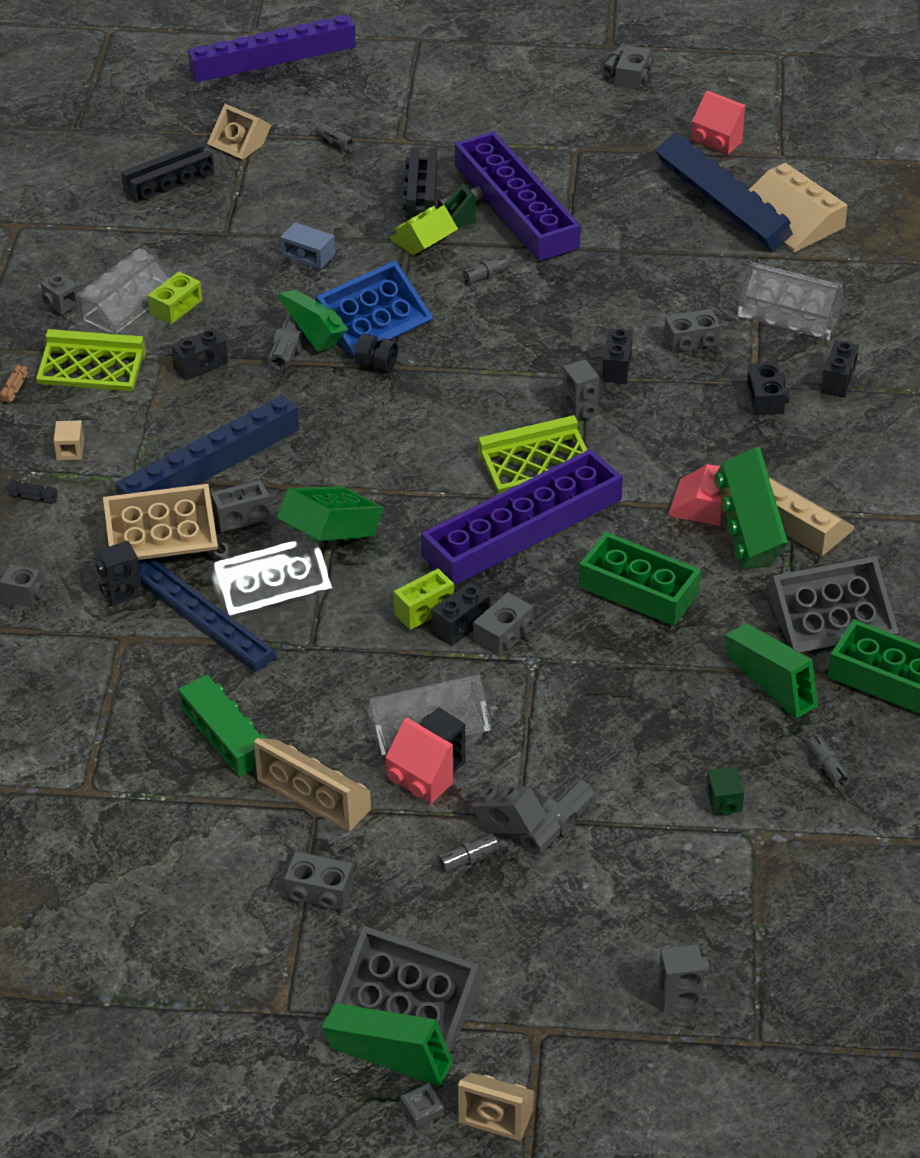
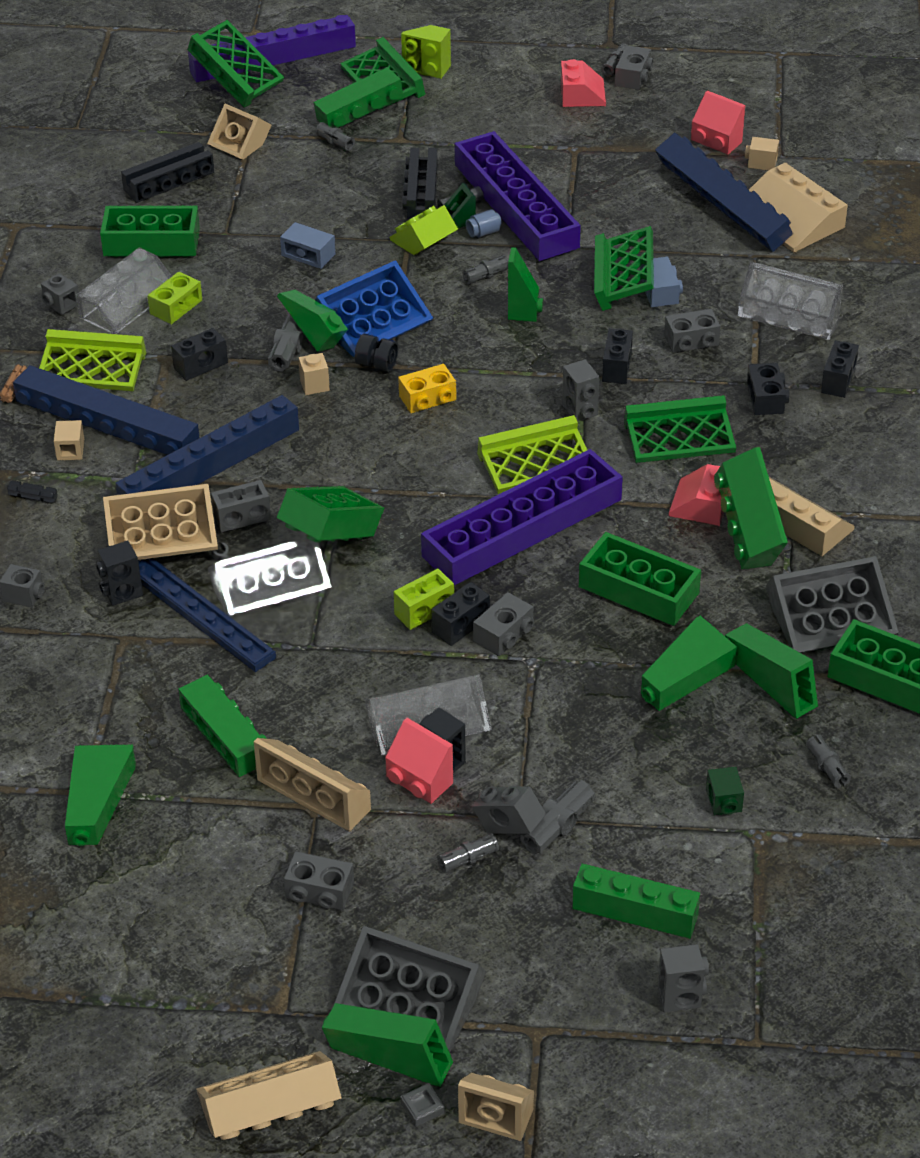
none -> dark blue brick [13,365,200,455]
none -> green slope [65,744,136,846]
none -> green brick [100,206,200,257]
none -> green fence [187,20,284,108]
none -> tan slope [196,1051,342,1140]
none -> tan brick [298,353,330,395]
none -> green brick [313,67,404,128]
none -> green fence [340,37,426,110]
none -> yellow brick [398,364,456,413]
none -> lime slope [401,25,451,79]
none -> sand blue brick [466,209,502,238]
none -> green slope [508,247,543,322]
none -> coral slope [561,59,606,107]
none -> green brick [572,863,700,939]
none -> green fence [594,226,654,311]
none -> green fence [624,395,736,463]
none -> sand blue brick [640,256,683,307]
none -> green slope [641,616,737,711]
none -> tan brick [745,137,779,170]

